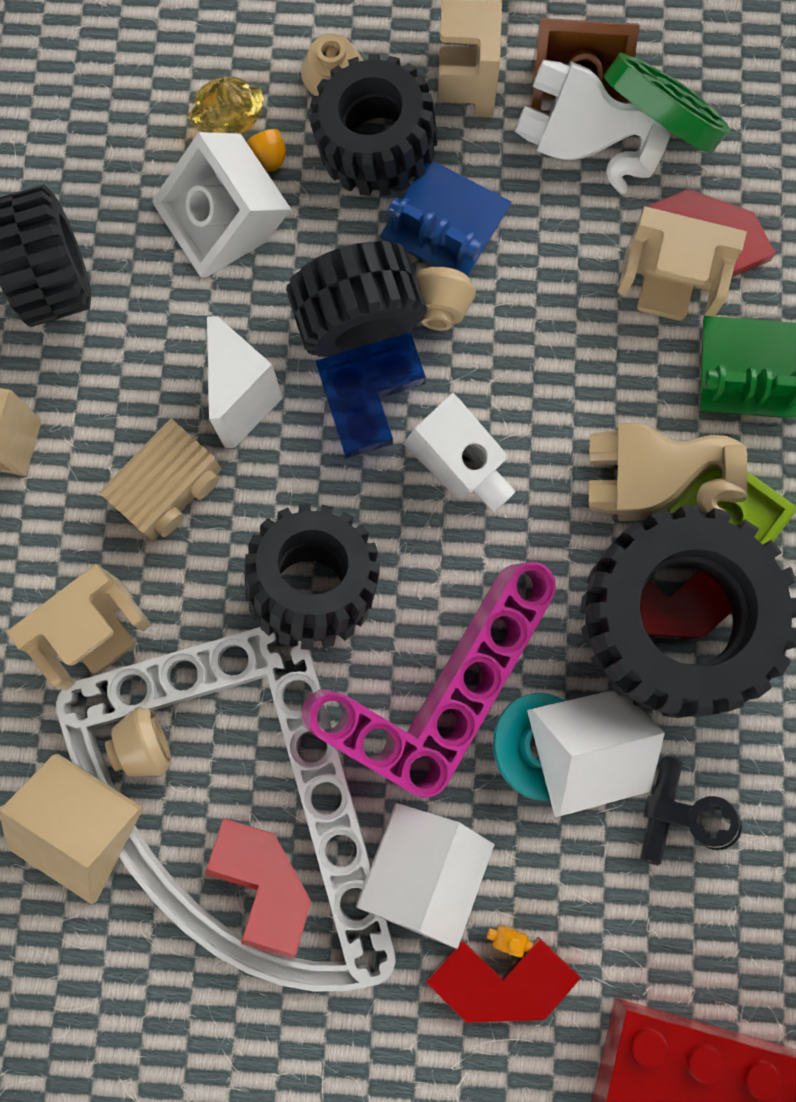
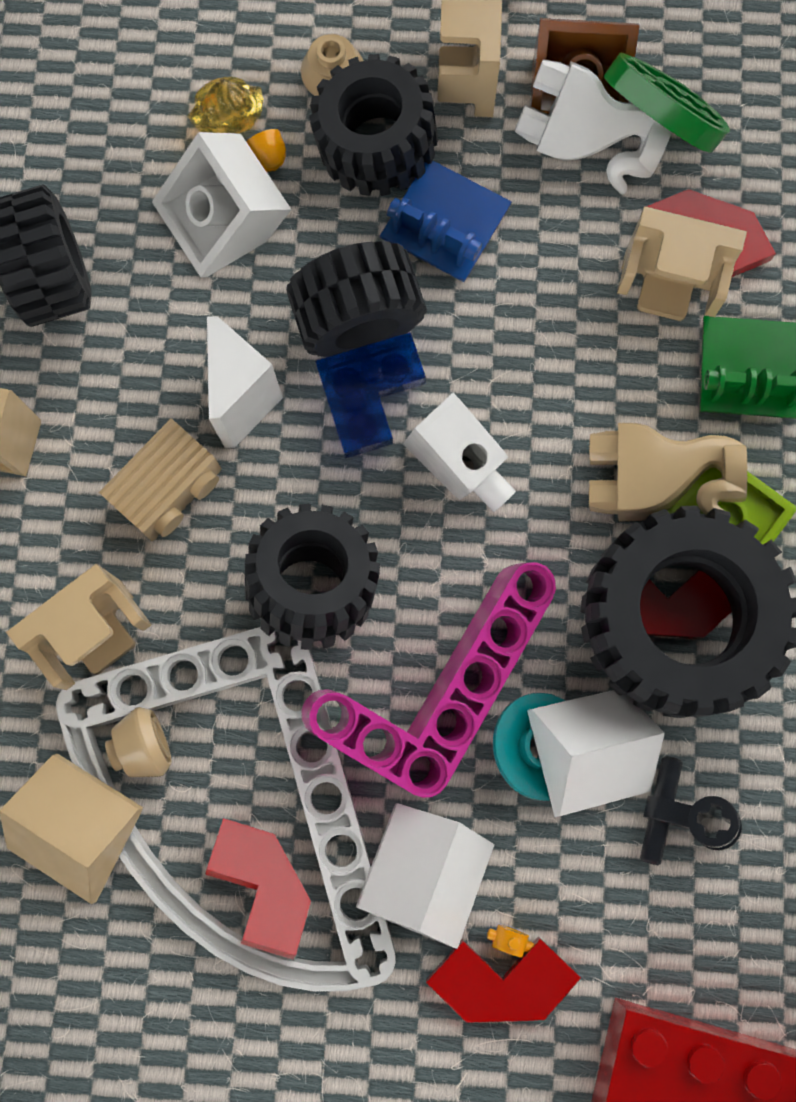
tan cone [416,267,476,331] -> none

